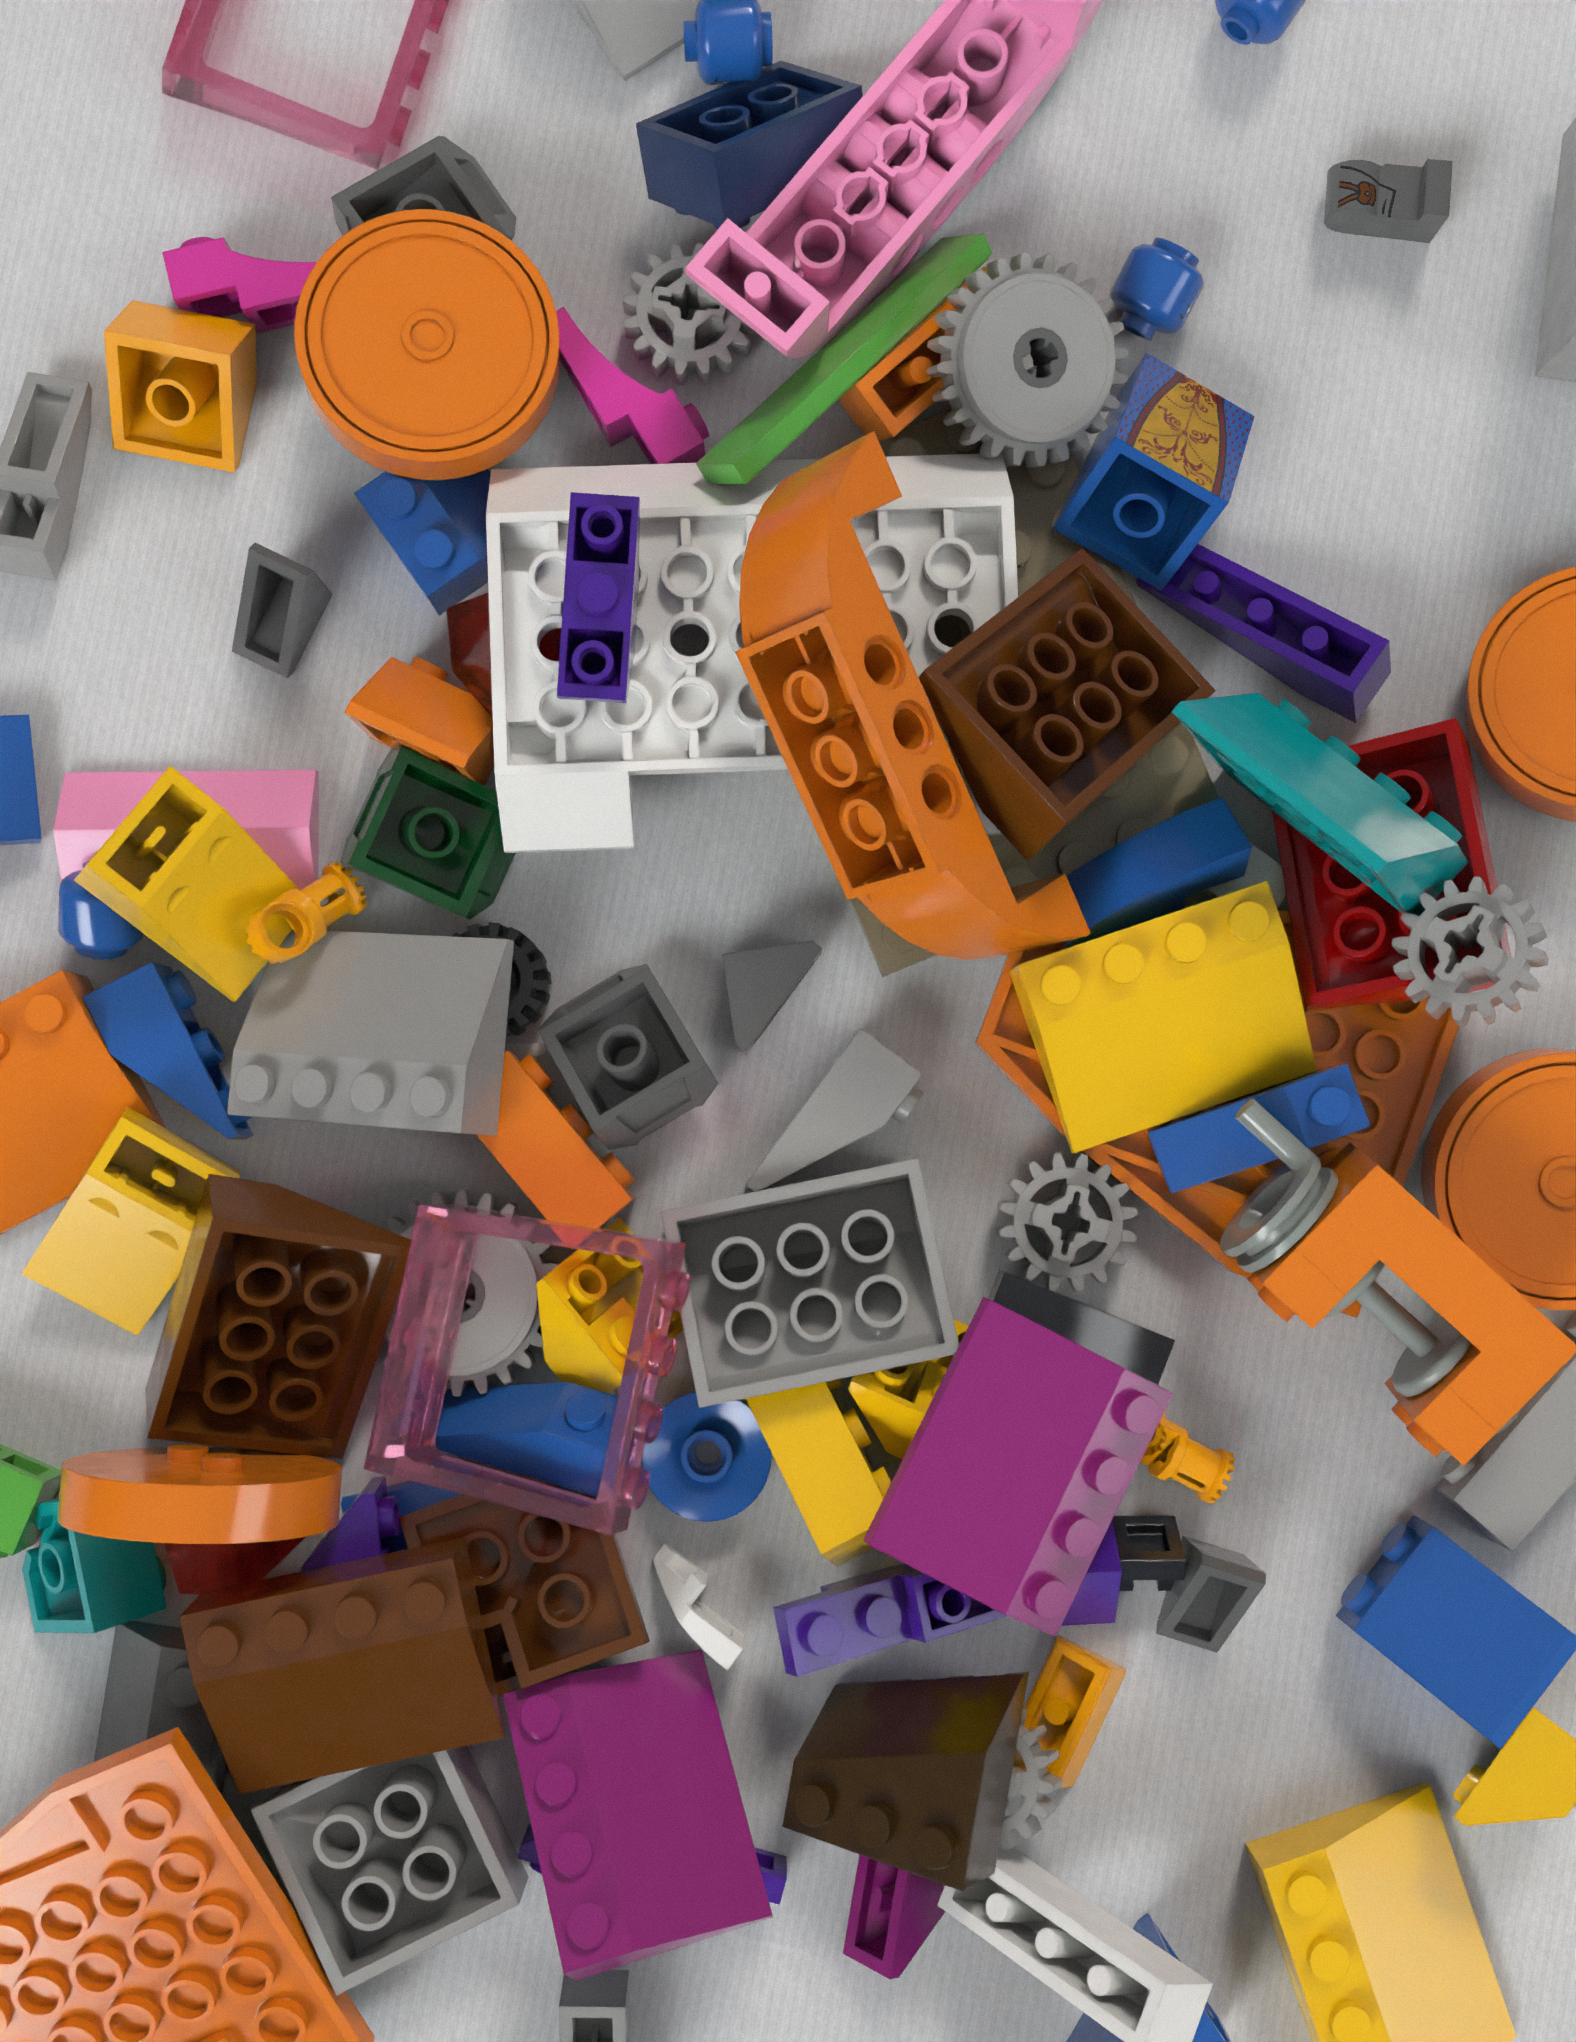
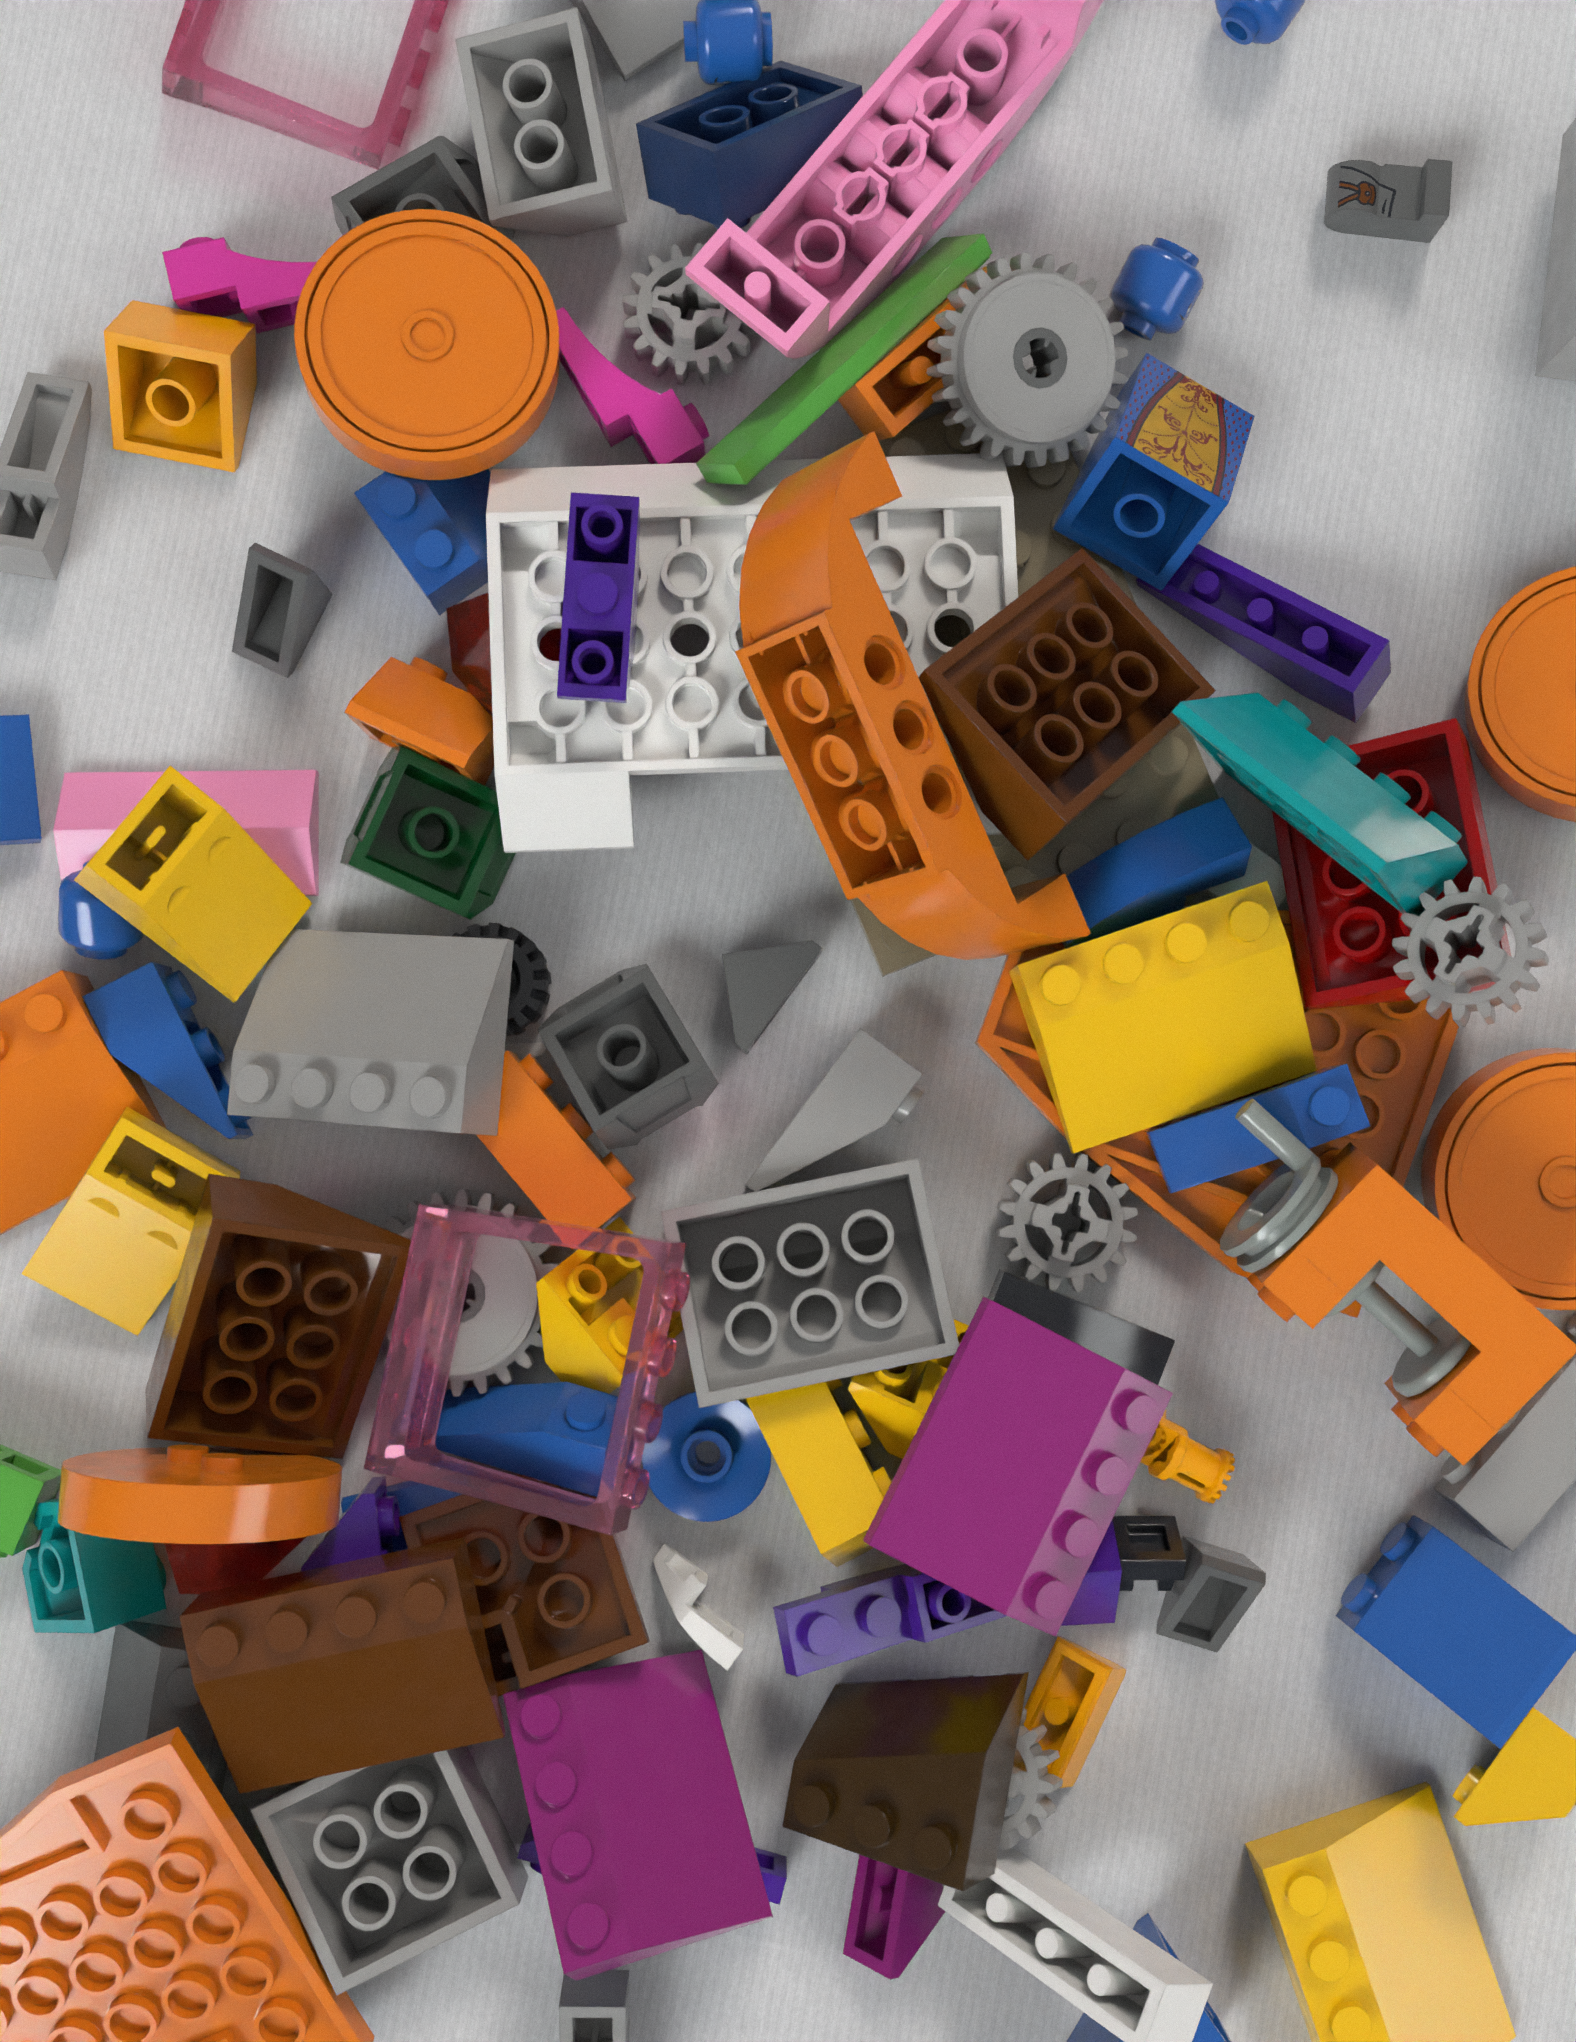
light orange connector [246,861,367,964] -> none
none -> light grey slope [455,7,628,237]

